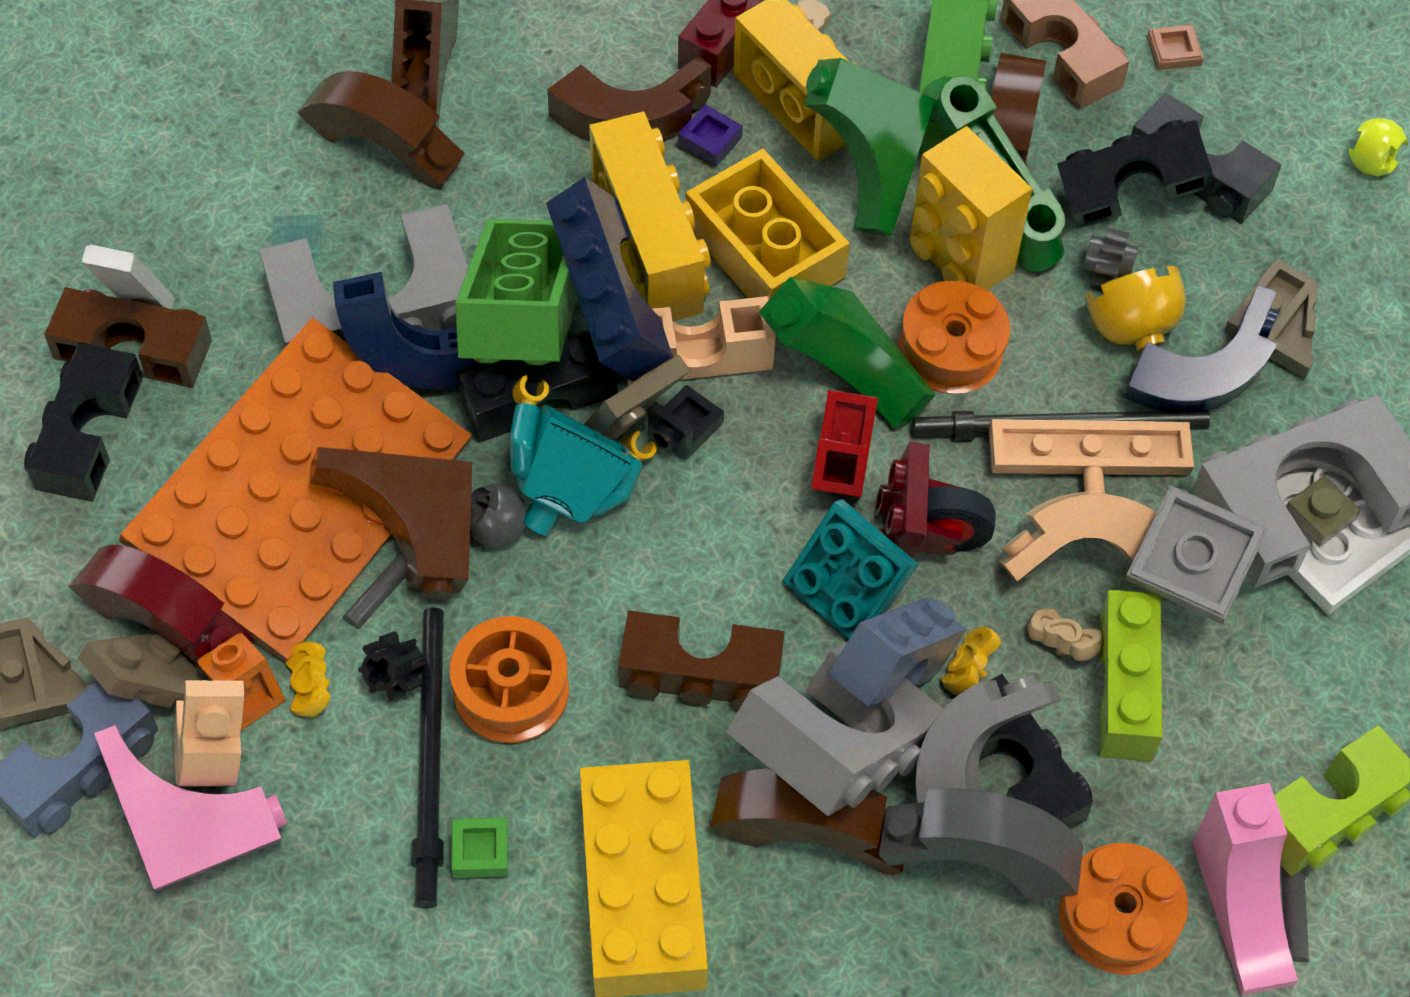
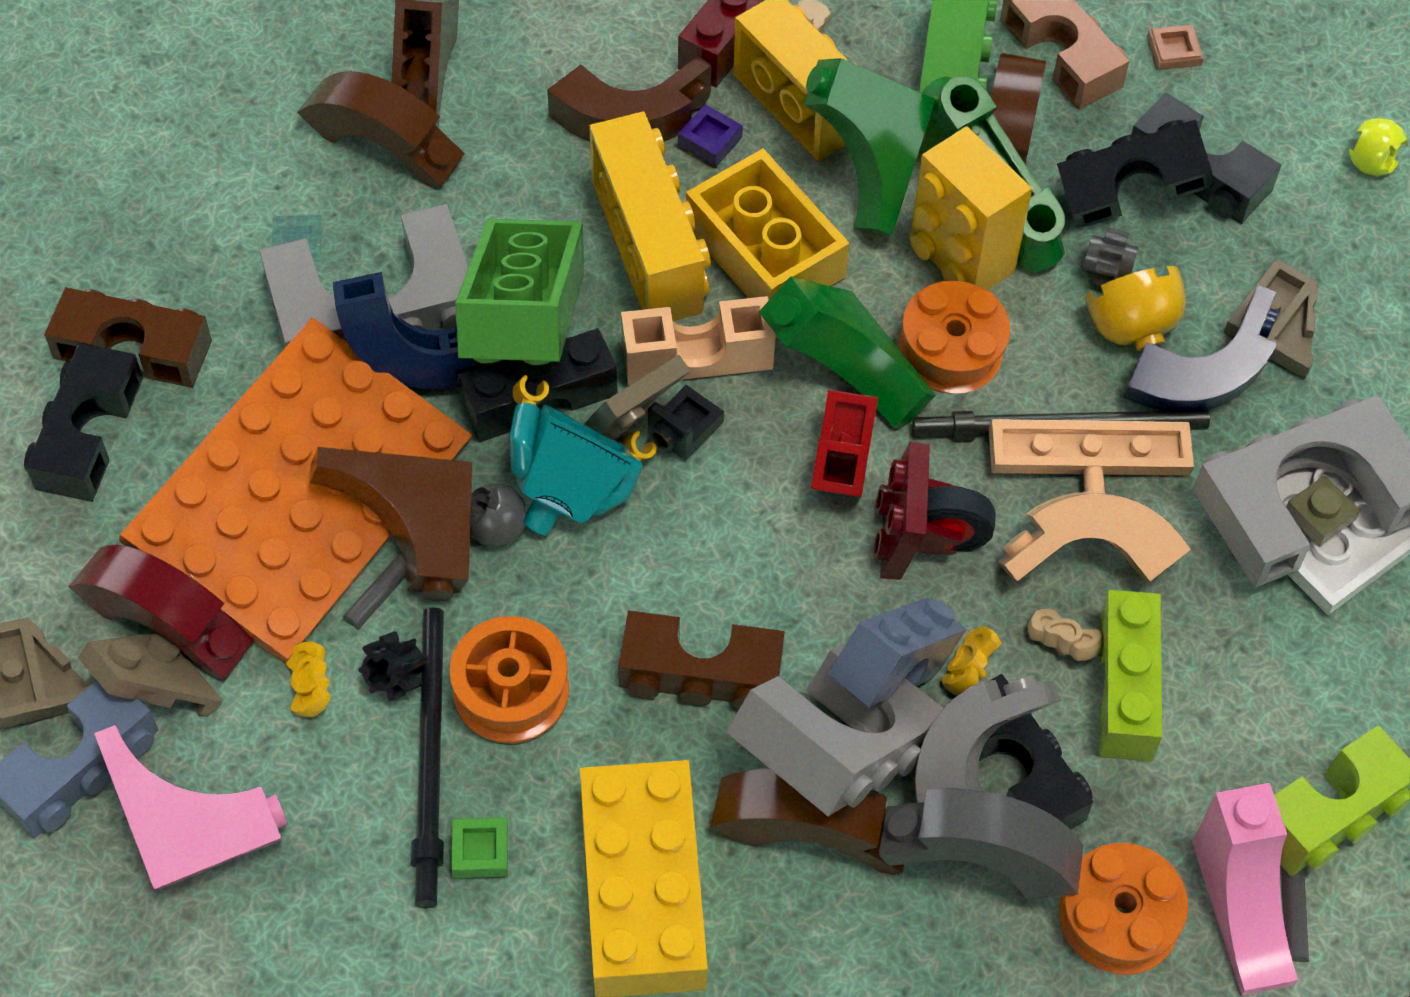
white tile [82,244,175,309] -> none
light nougat arch [173,680,244,787] -> none
orange bracket [198,633,286,730] -> none
dark blue arch [546,177,673,382] -> none
teal tile [782,500,919,640] -> none
light grey tile [1126,485,1268,624] -> none

